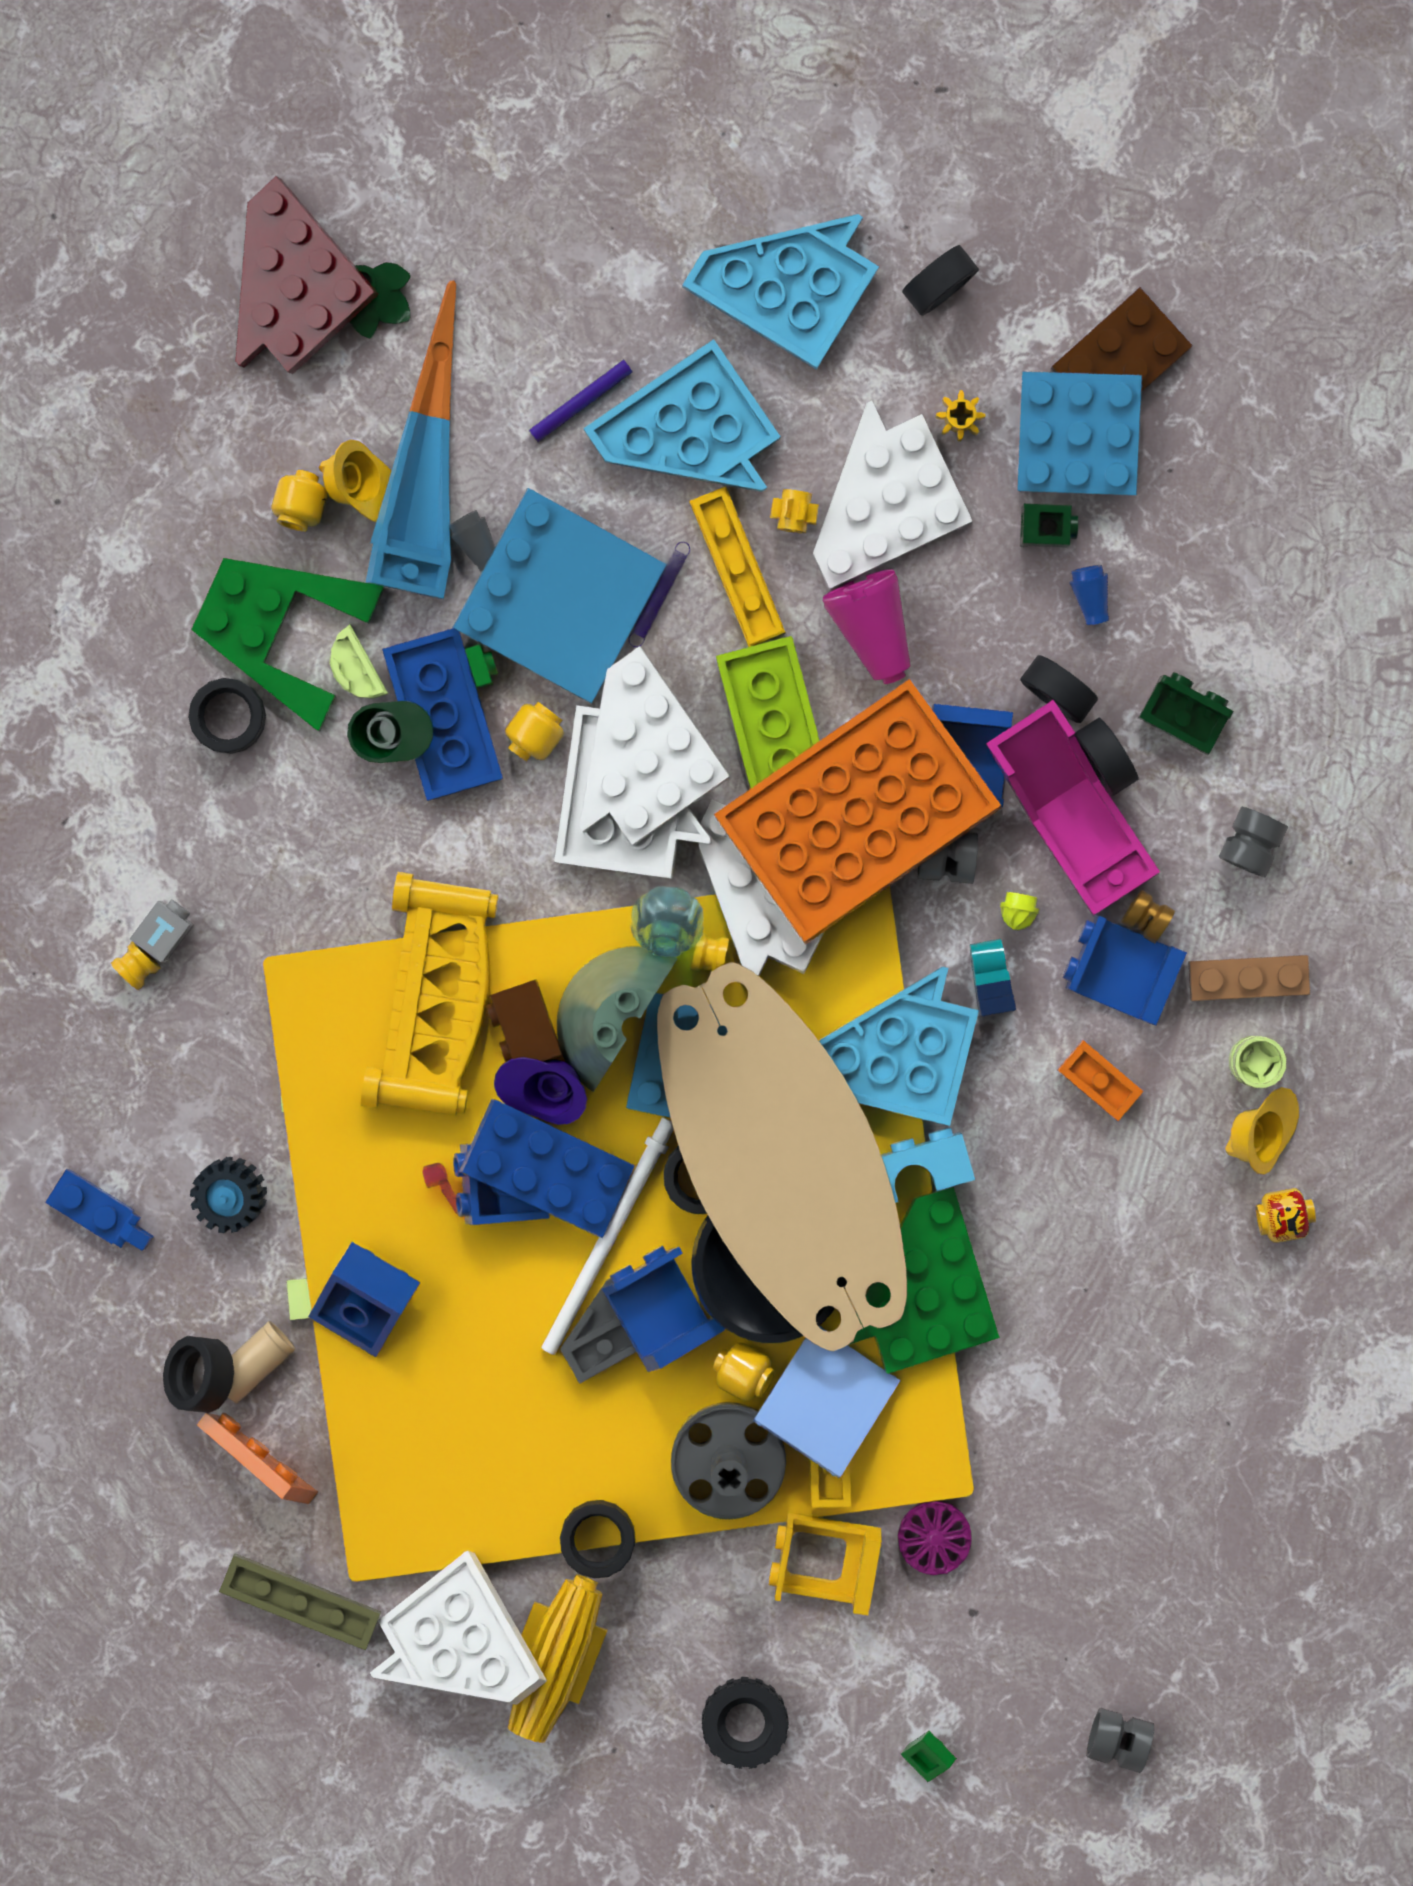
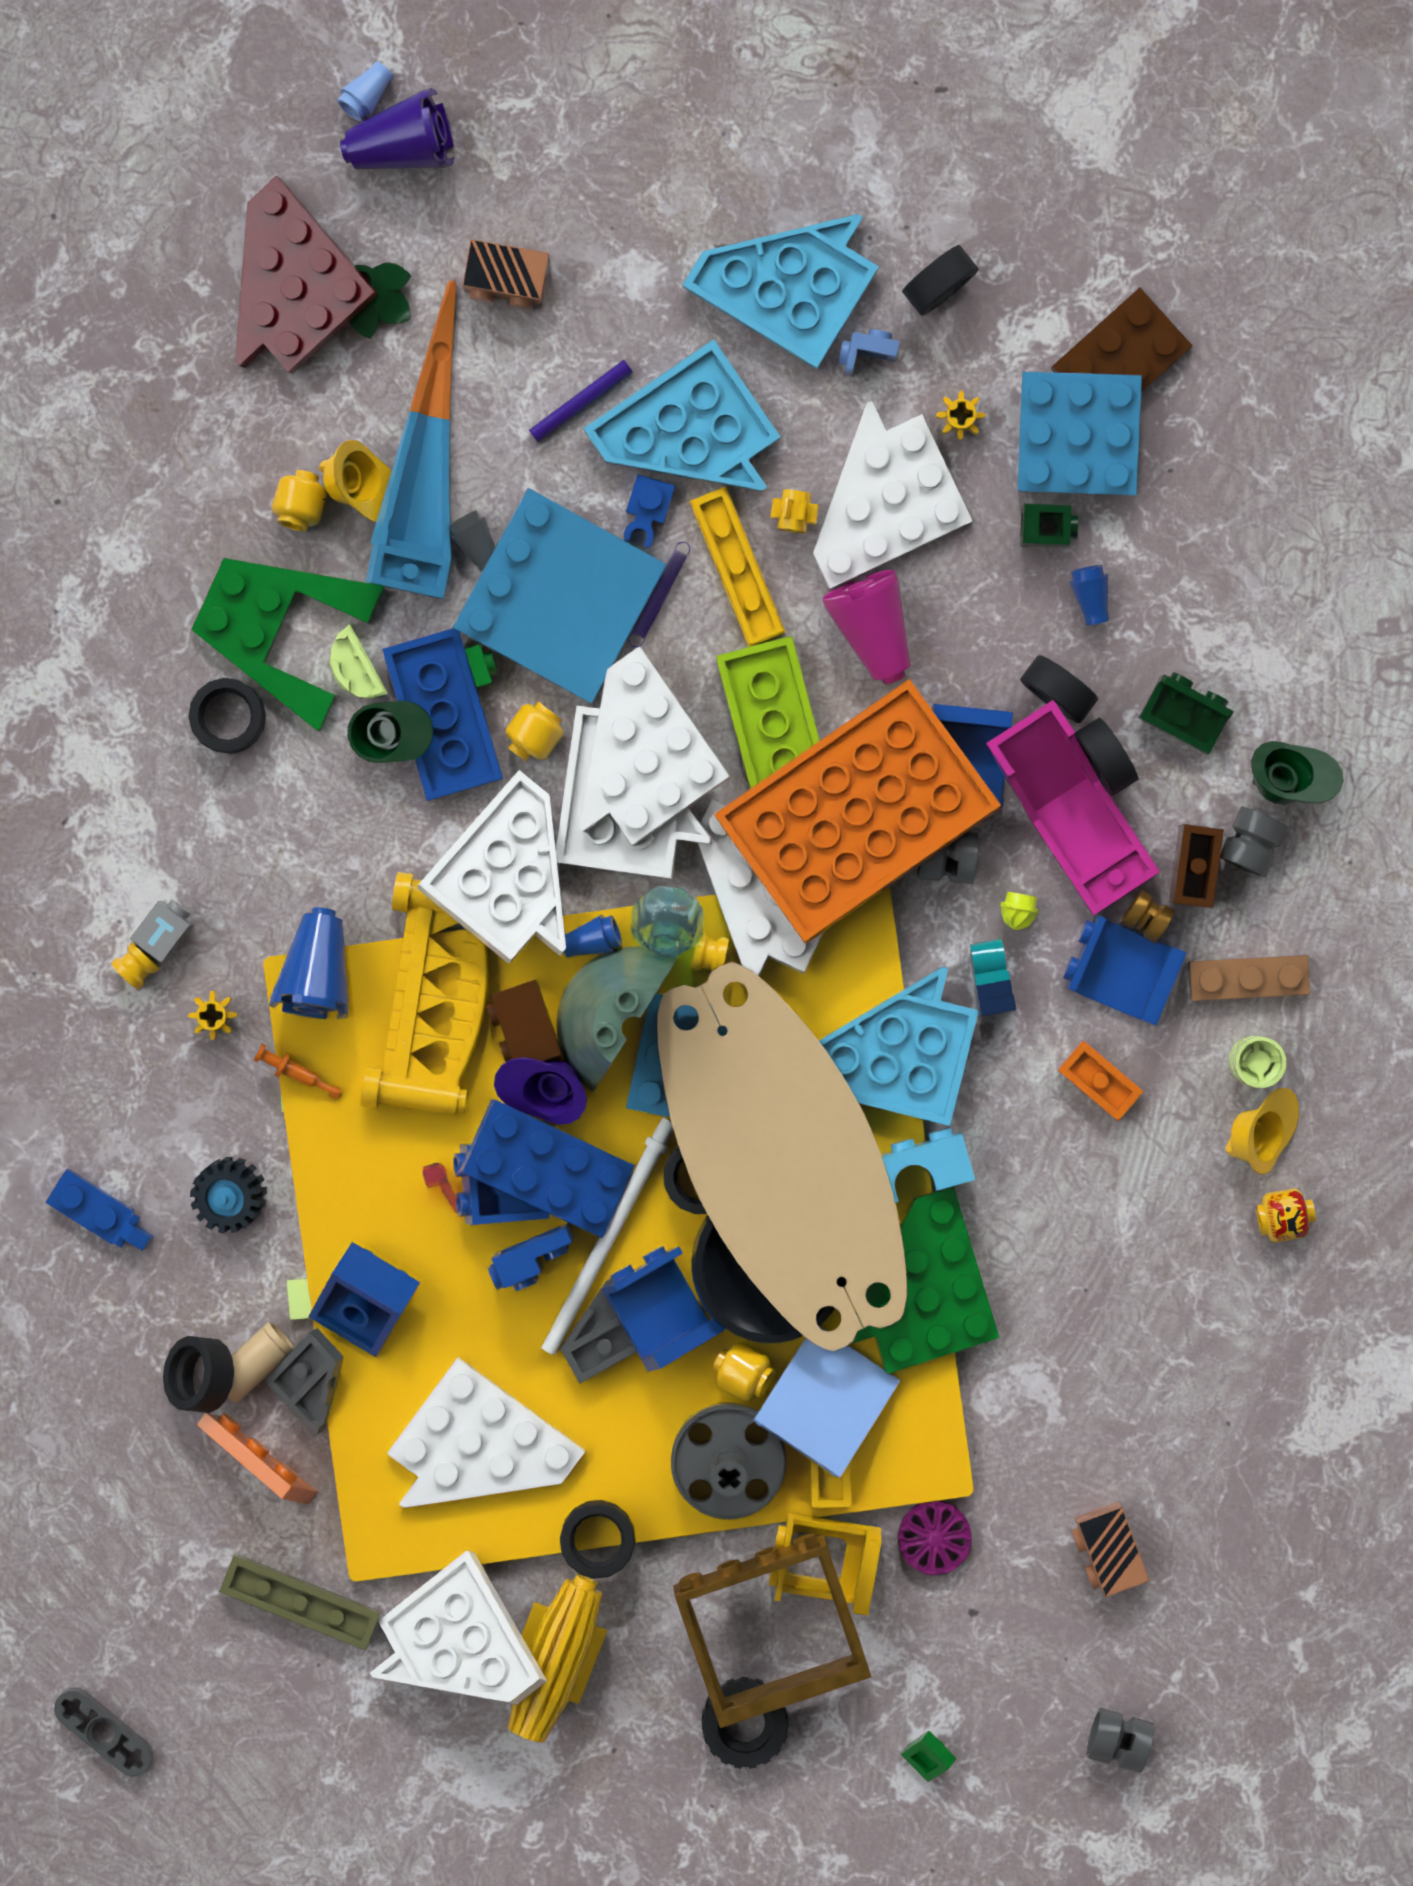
none -> dark grey beam [54,1687,153,1777]
none -> yellow gear [188,990,239,1040]
none -> orange piece [253,1043,341,1099]
none -> dark grey wing [264,1328,344,1437]
none -> blue cone [269,907,349,1019]
none -> light blue cone [337,61,394,122]
none -> dark purple cone [340,88,454,169]
none -> white wing [387,1357,585,1508]
none -> white wing [417,770,566,964]
none -> brick [462,239,550,310]
none -> blue plate [488,1223,574,1291]
none -> blue cone [564,915,622,958]
none -> blue plate [624,474,675,549]
none -> pearl gold window [673,1534,872,1728]
none -> medium blue bracket [838,329,900,377]
none -> brick [1071,1501,1150,1597]
none -> reddish brown brick [1169,824,1224,908]
none -> dark green piece [1251,741,1344,805]

